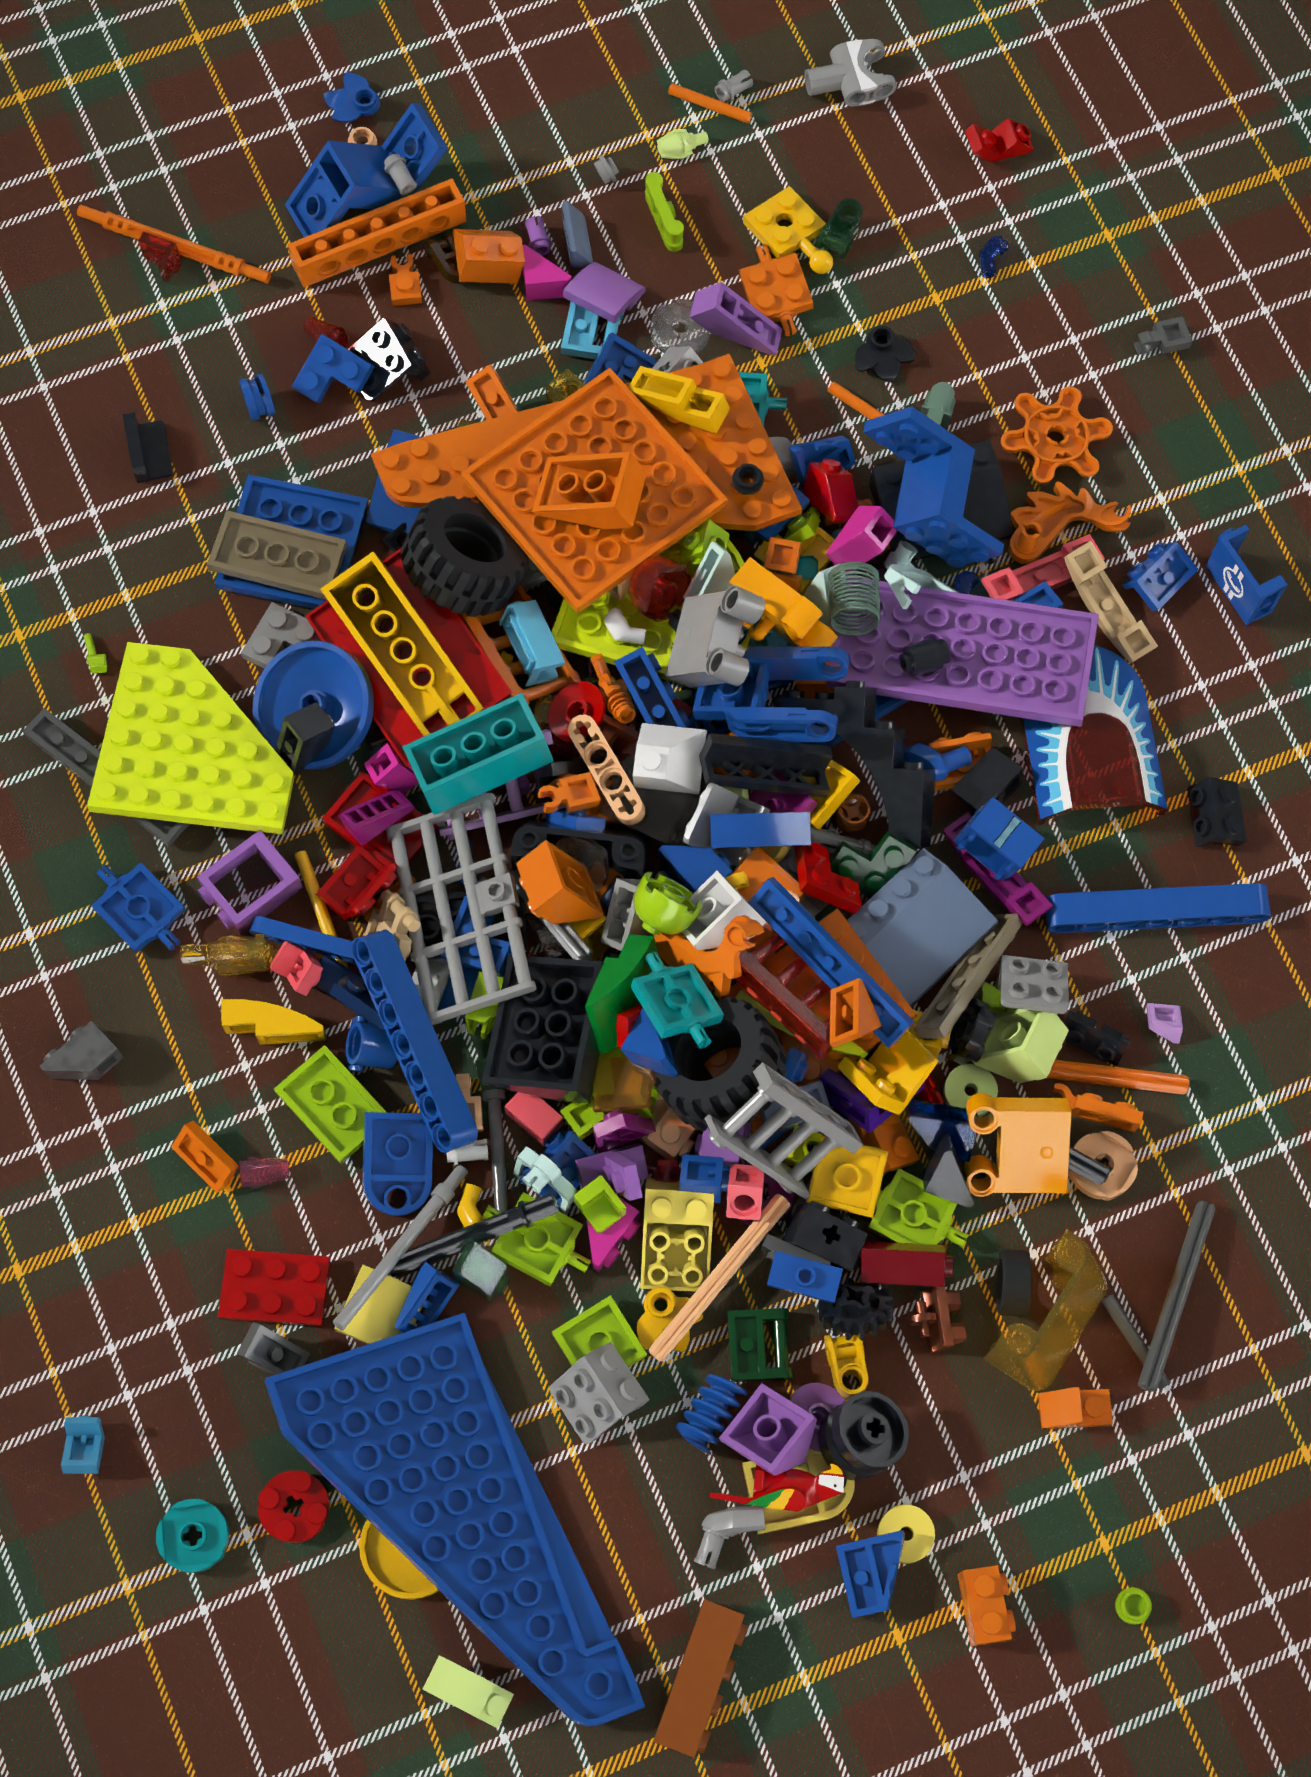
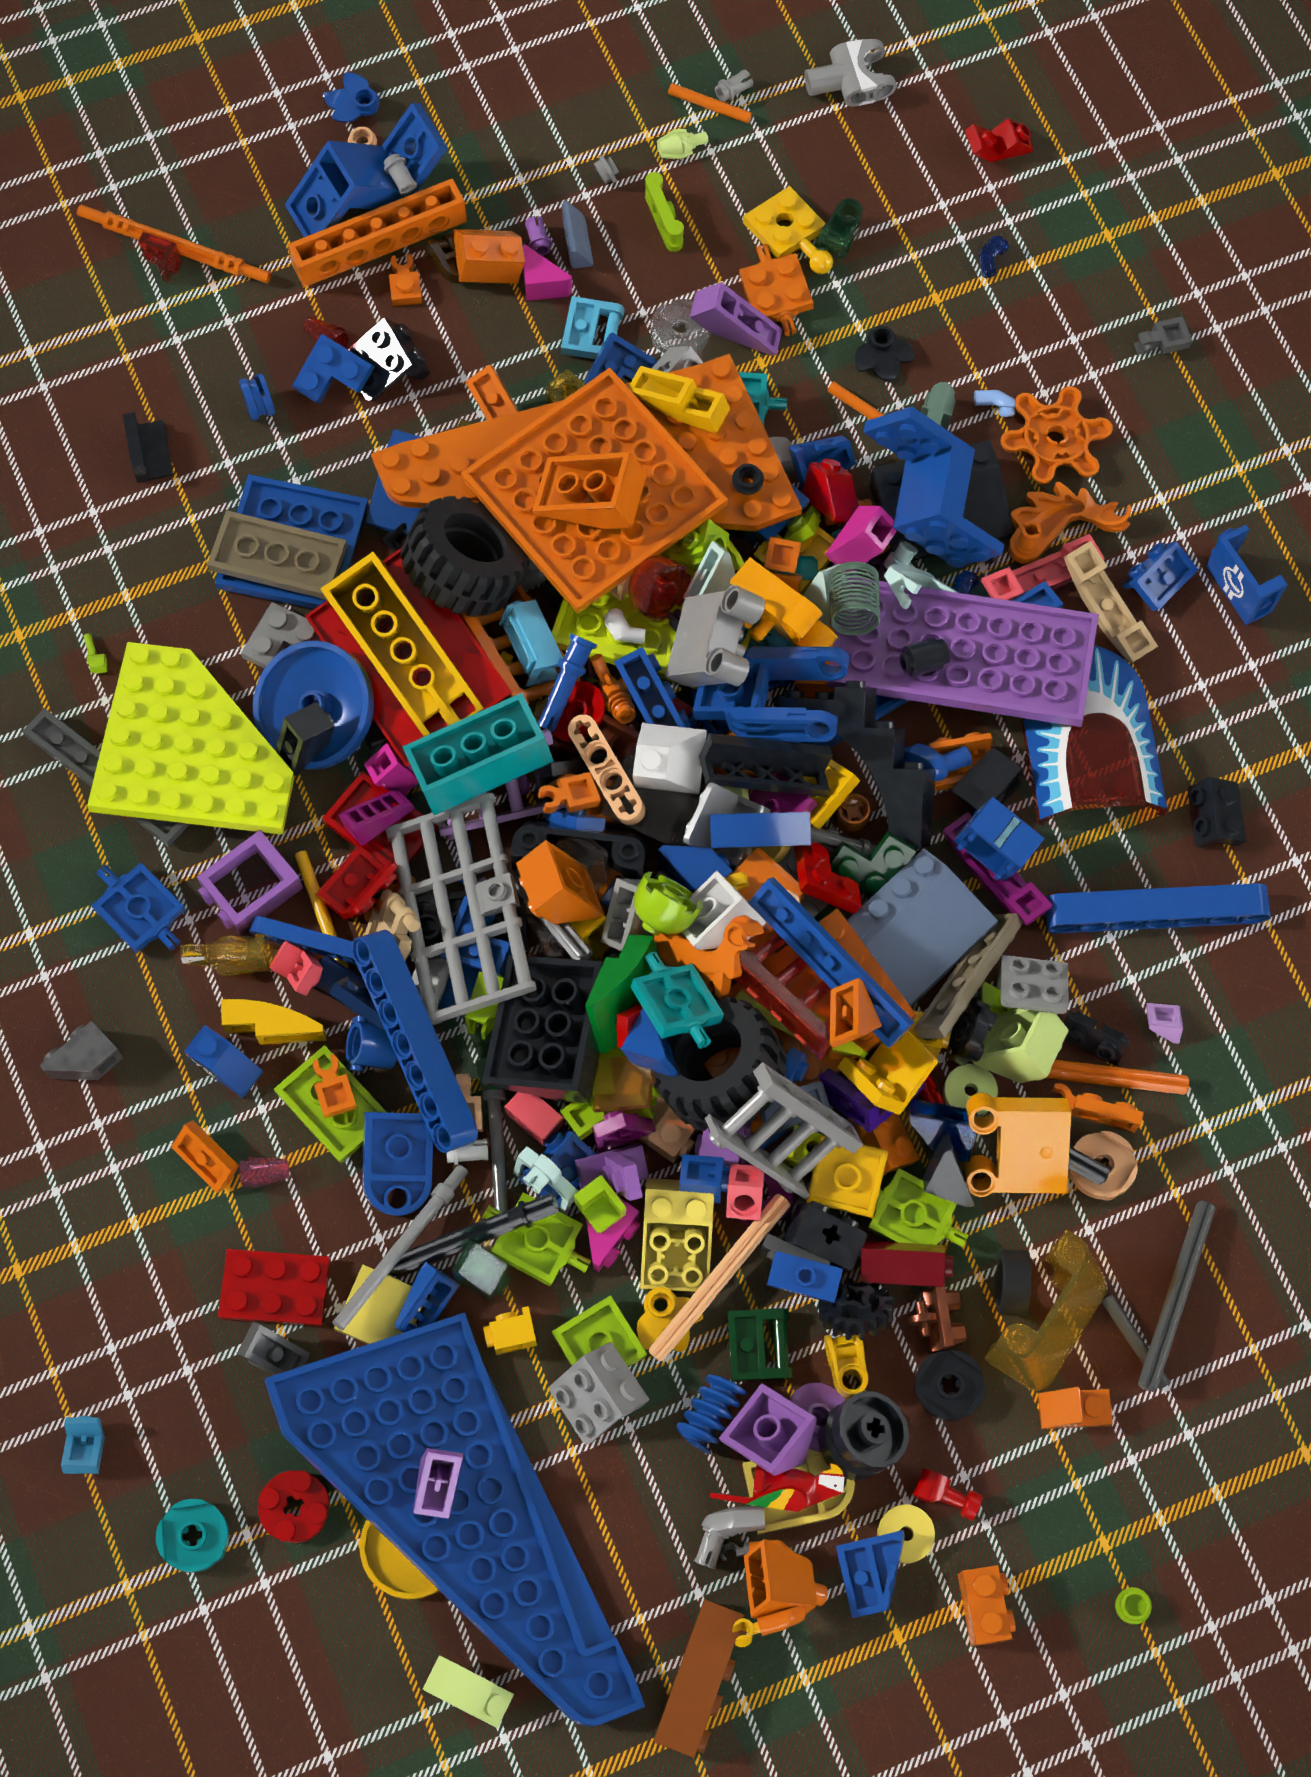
yellow arm [457,1183,485,1227] -> none
medium lavender slope [563,262,646,324] -> none
clear red plate [647,1159,681,1182] -> none
none -> blue slope [184,1025,263,1098]
none -> orange plate [313,1054,357,1119]
none -> medium lavender slope [413,1448,463,1519]
none -> yellow brick [483,1306,537,1355]
none -> blue pin [537,633,597,732]
none -> orange torso [719,1539,828,1647]
none -> red leg [913,1468,983,1522]
none -> black plate [914,1350,985,1422]
none -> light blue arm [974,390,1015,417]

